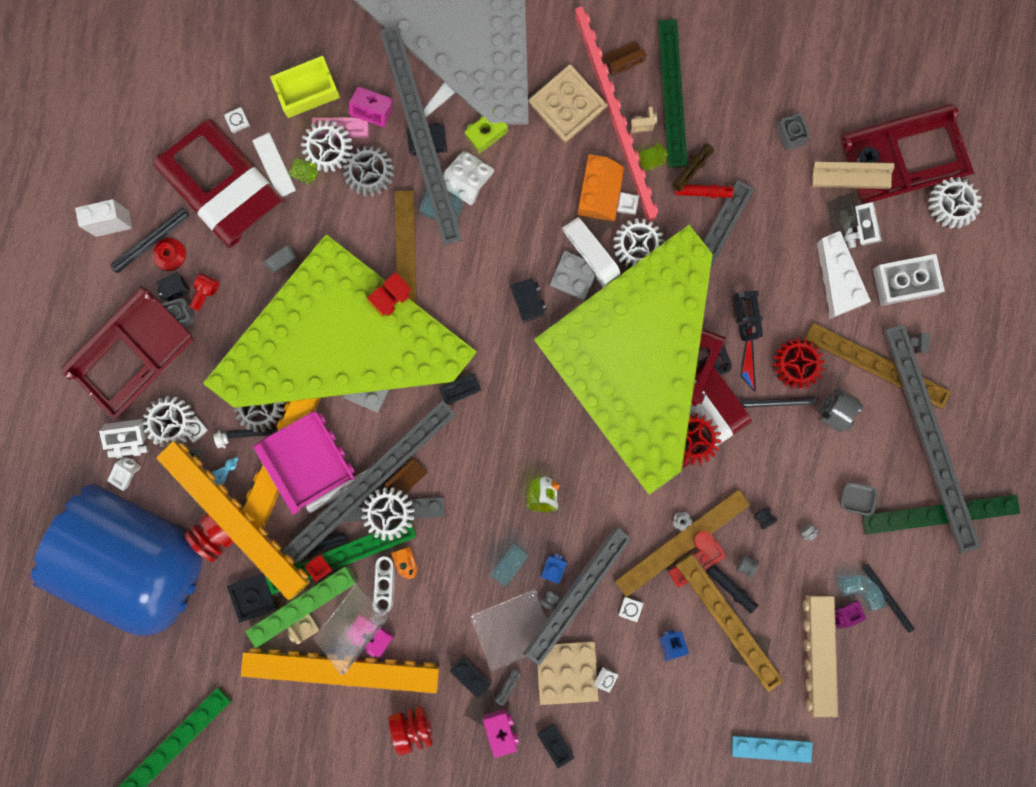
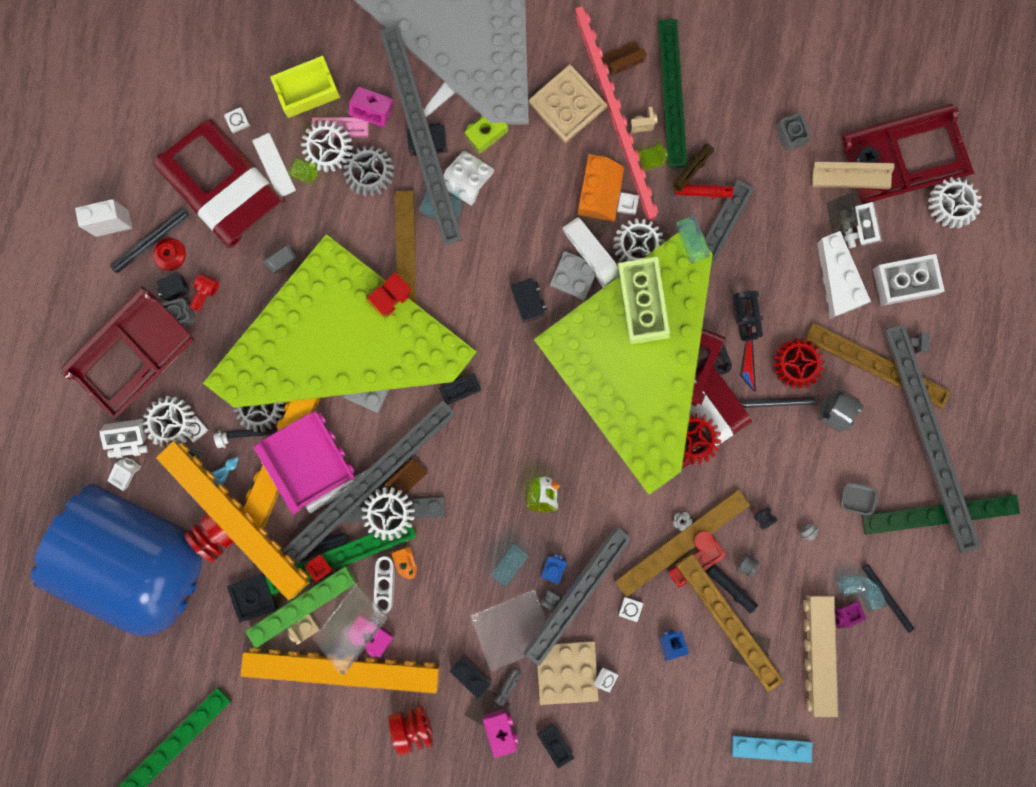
none -> yellowish green brick [618,257,670,344]
none -> clear light blue brick [676,215,709,264]

